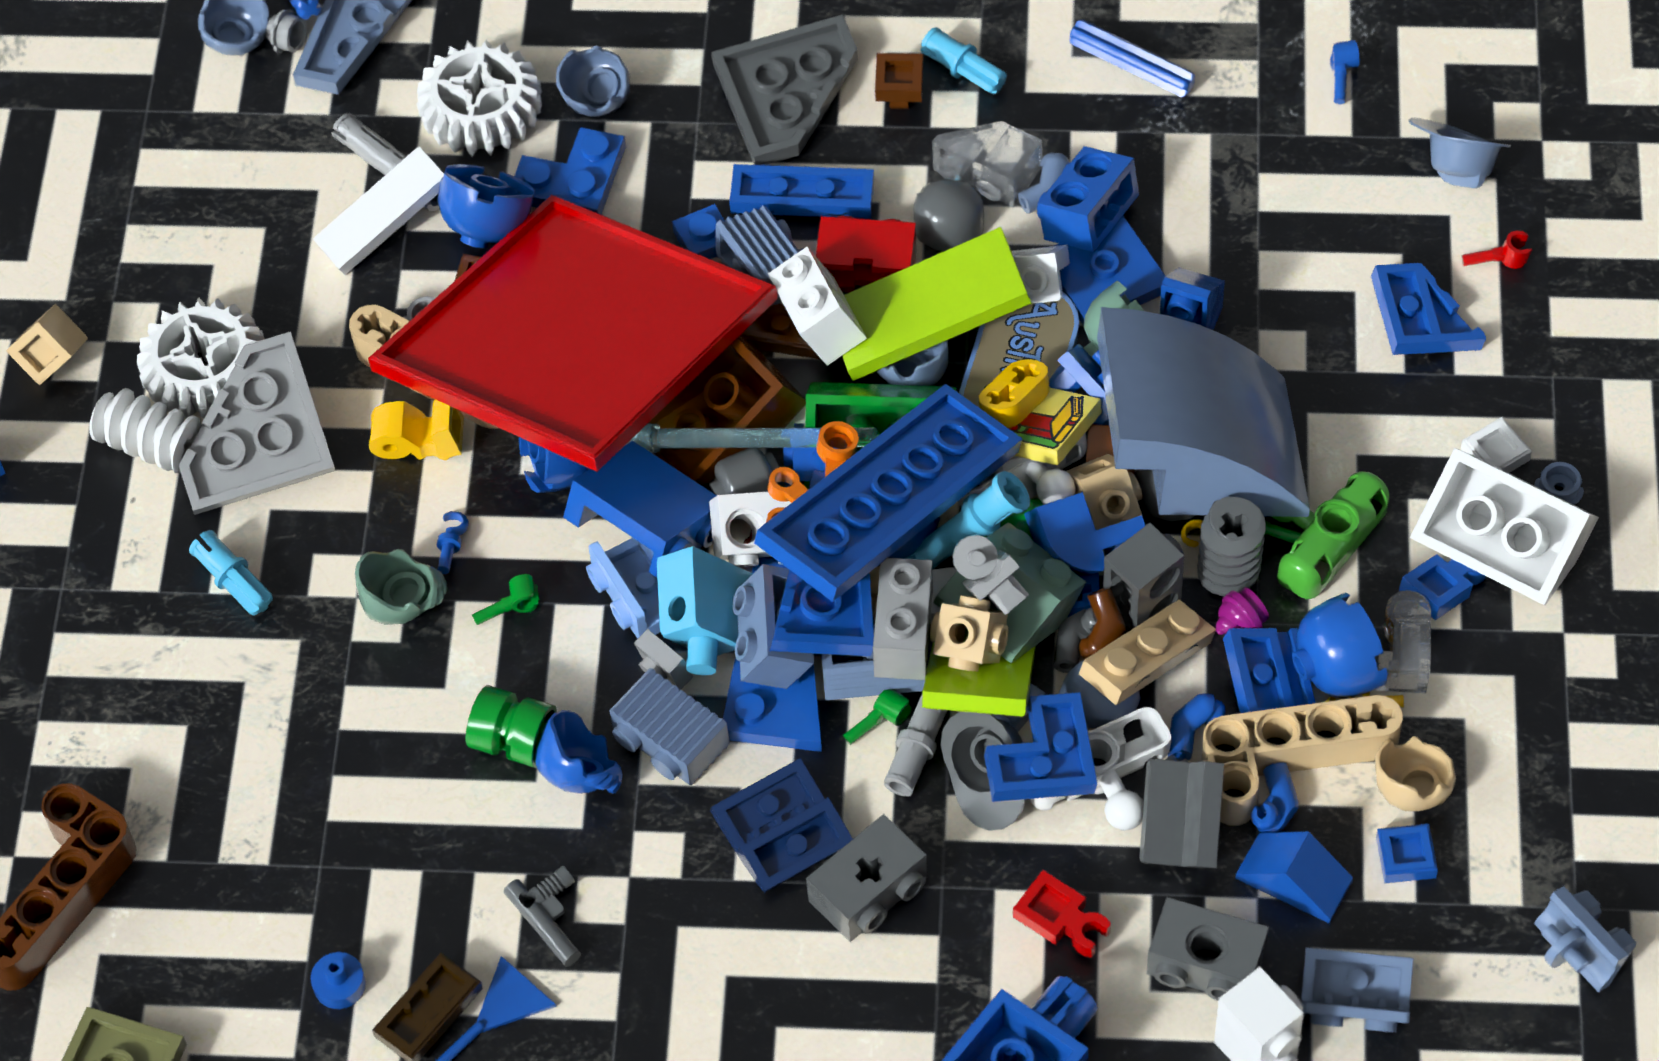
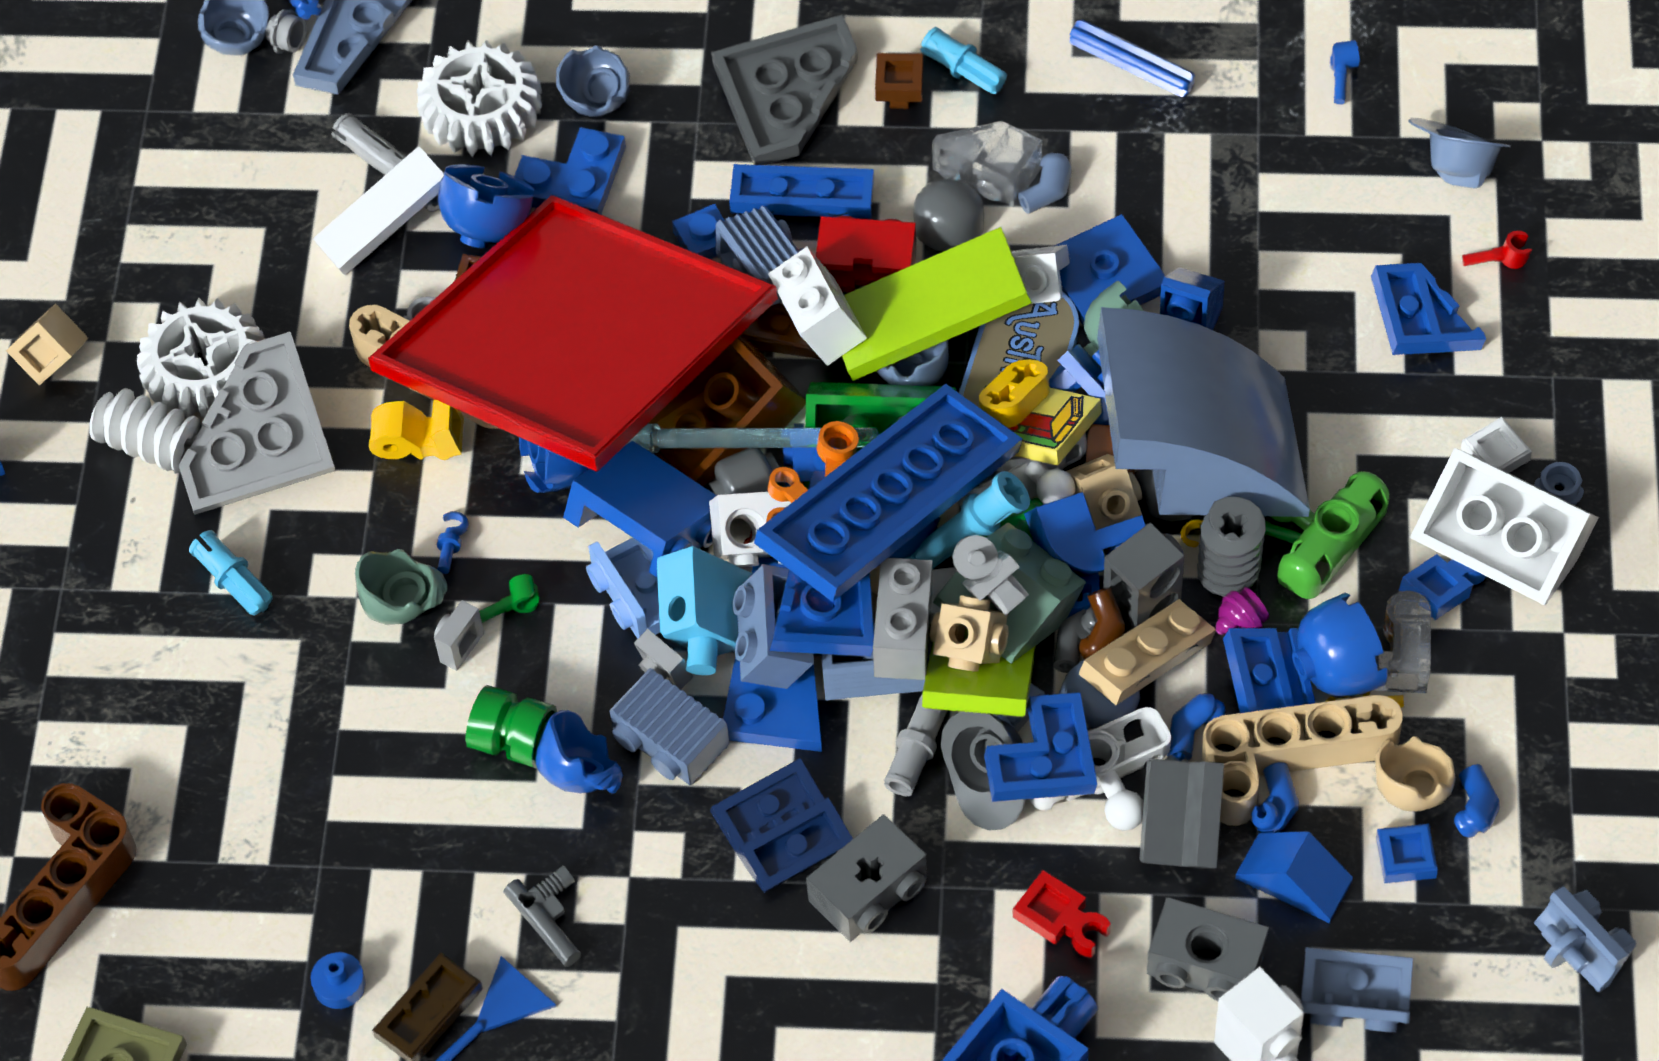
green hand [843,689,912,745] -> none
blue brick [1037,146,1139,252] -> none
none -> light grey plate [434,600,484,671]
none -> blue arm [1454,764,1500,838]

